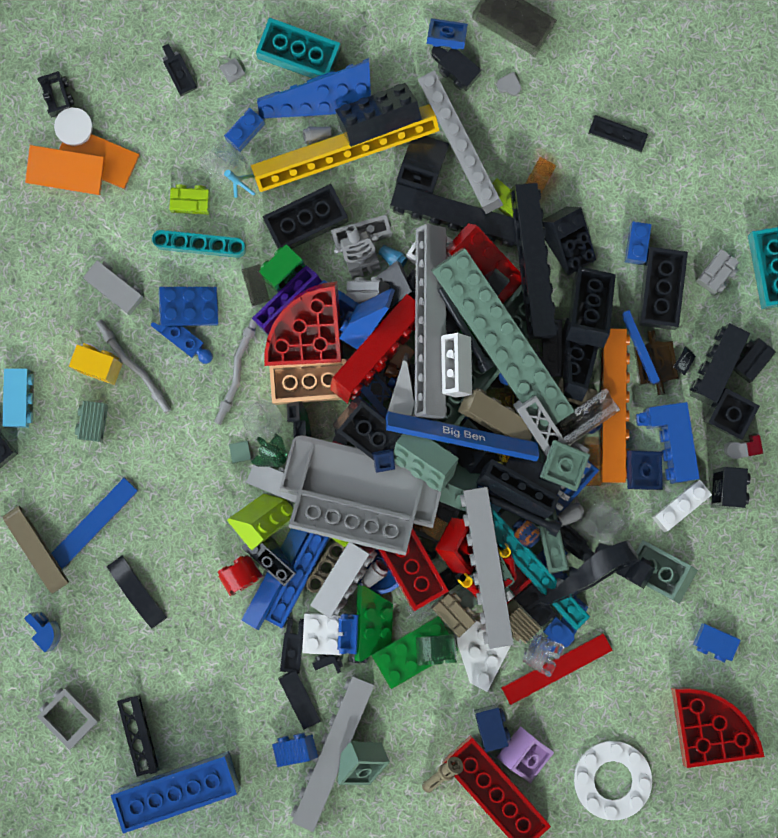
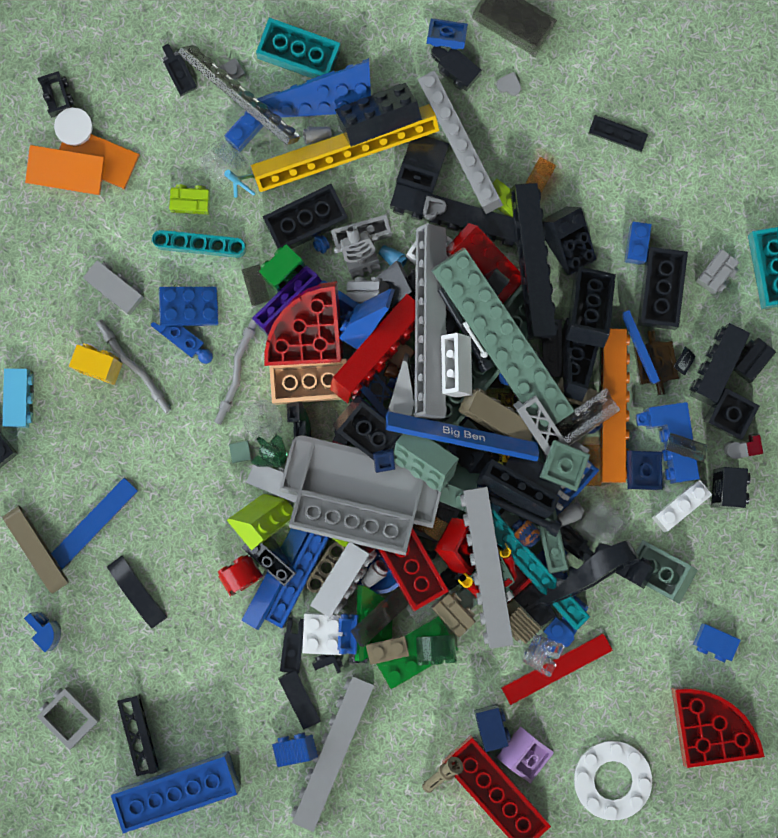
sand green brick [75,401,108,443] -> none
sand green slope [338,741,390,785] -> none
white plate [454,620,511,692] -> none
none -> clear smoke plate [178,45,301,145]
none -> blue plate [313,235,330,254]
none -> clear smoke tile [351,586,409,647]
none -> dark tan brick [366,636,409,665]
none -> light grey tile [423,196,447,220]
none -> white hinge [463,322,488,358]
none -> clear smoke plate [666,433,707,462]

